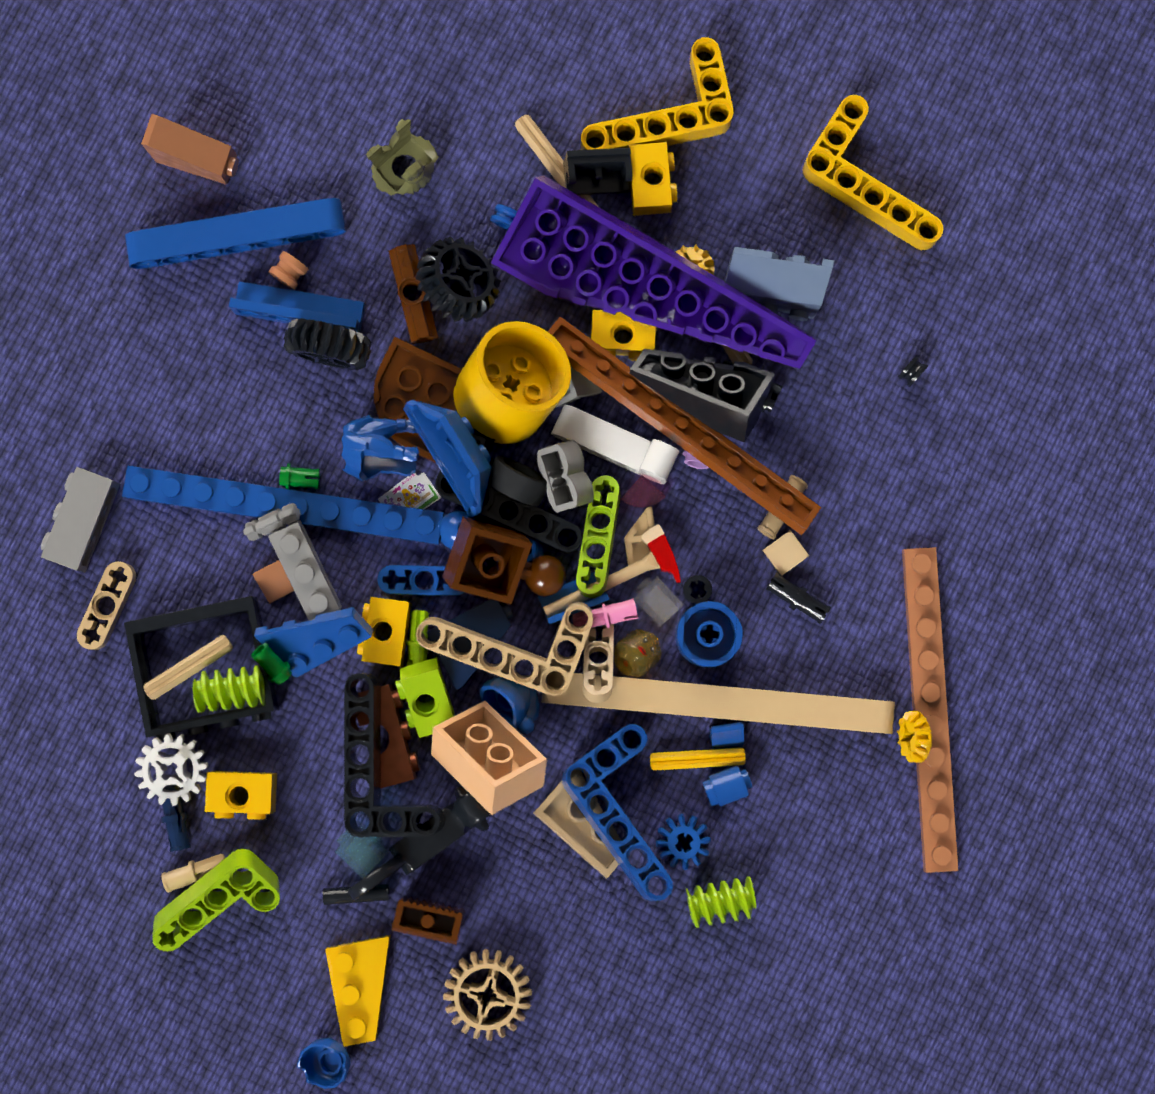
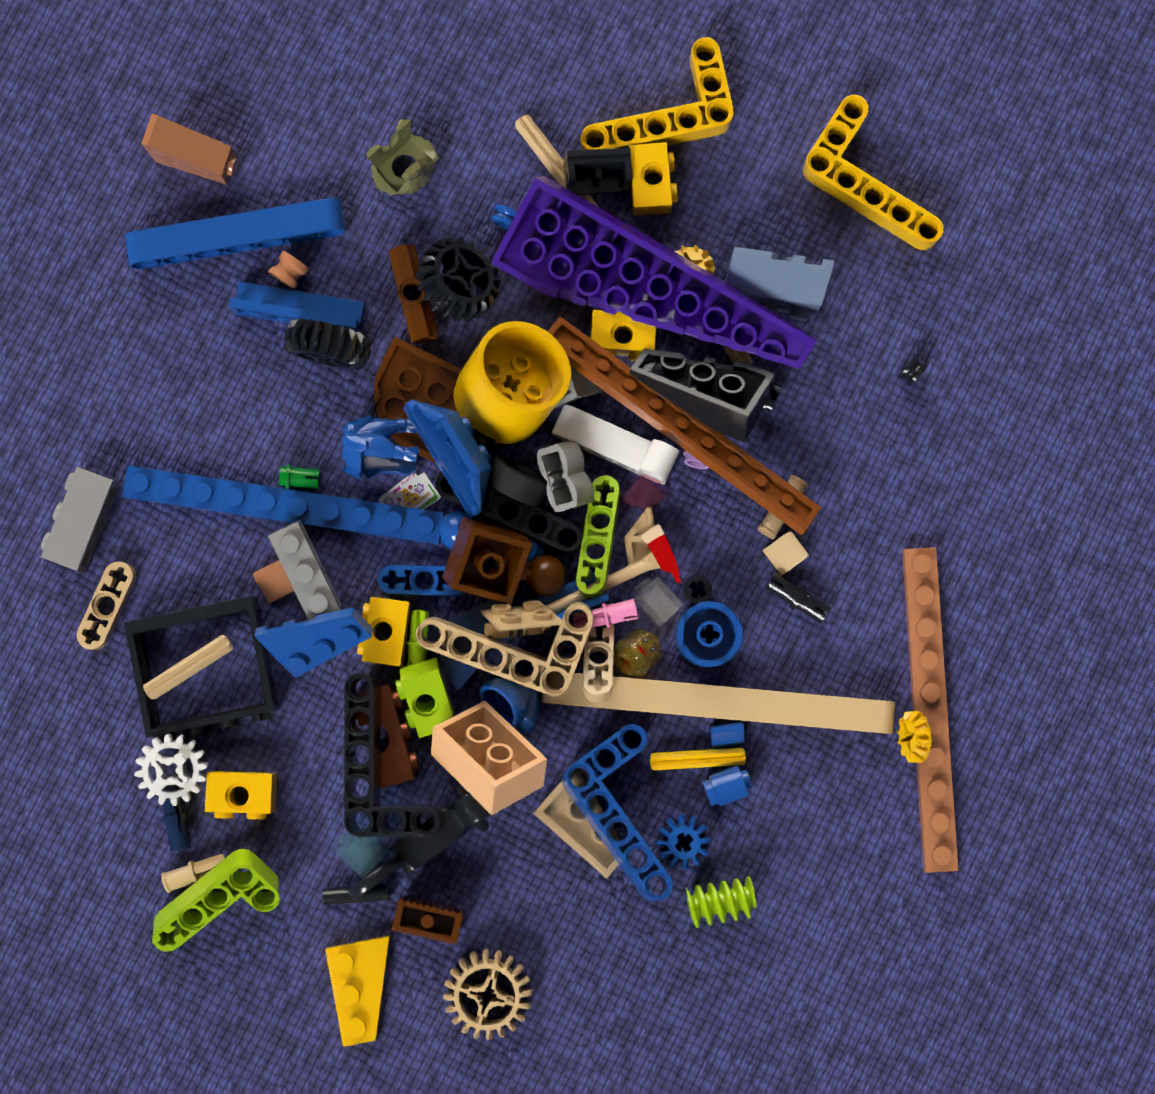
lime piece [192,665,265,713] -> none
light grey axle [243,503,301,541] -> none
green pin [251,643,292,685] -> none
blue hair [297,1038,351,1089] -> none
none -> tan hinge [481,601,564,639]

